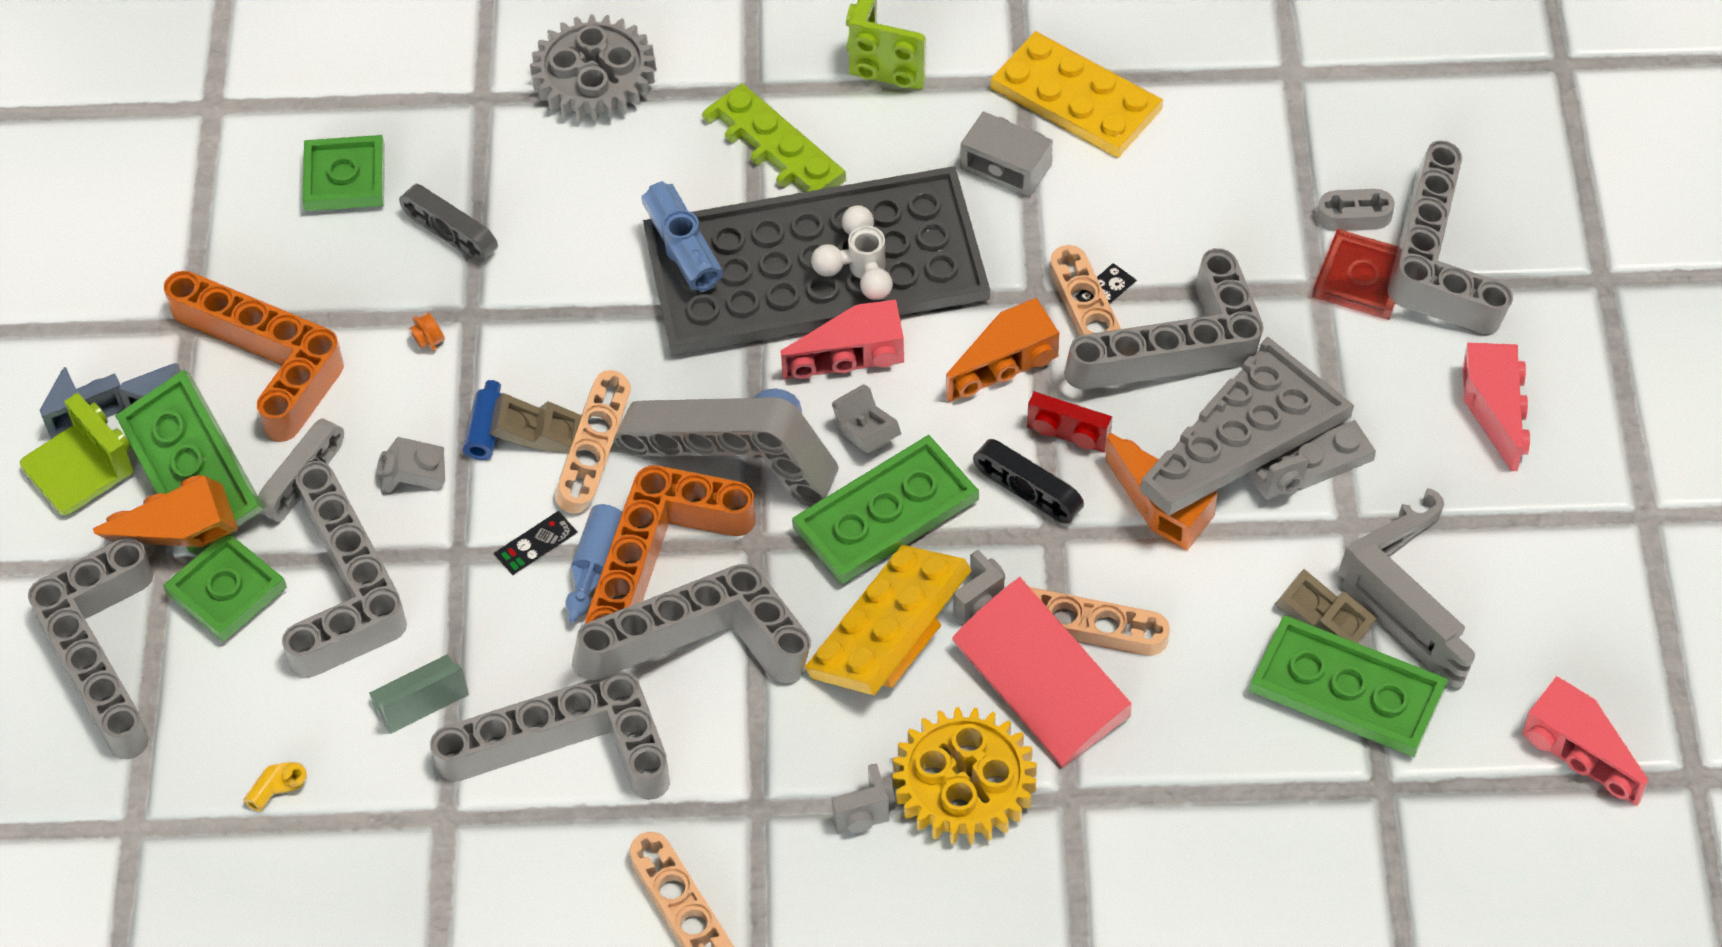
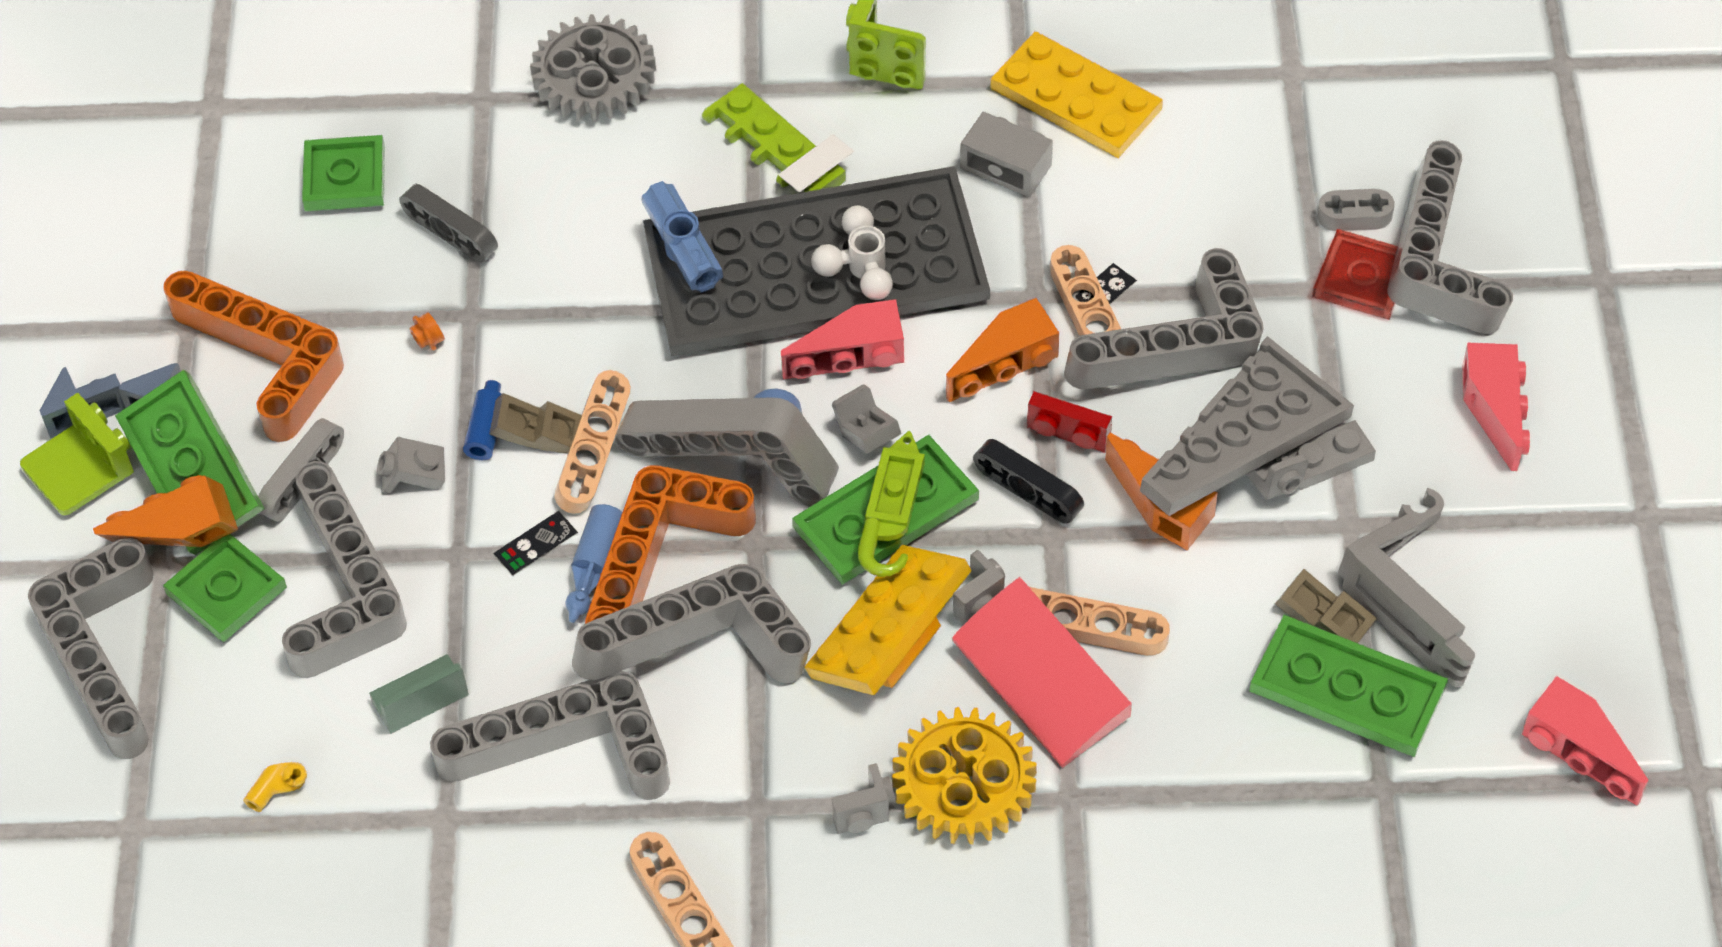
none -> white sticker [778,134,855,193]
none -> lime plate [858,431,925,577]

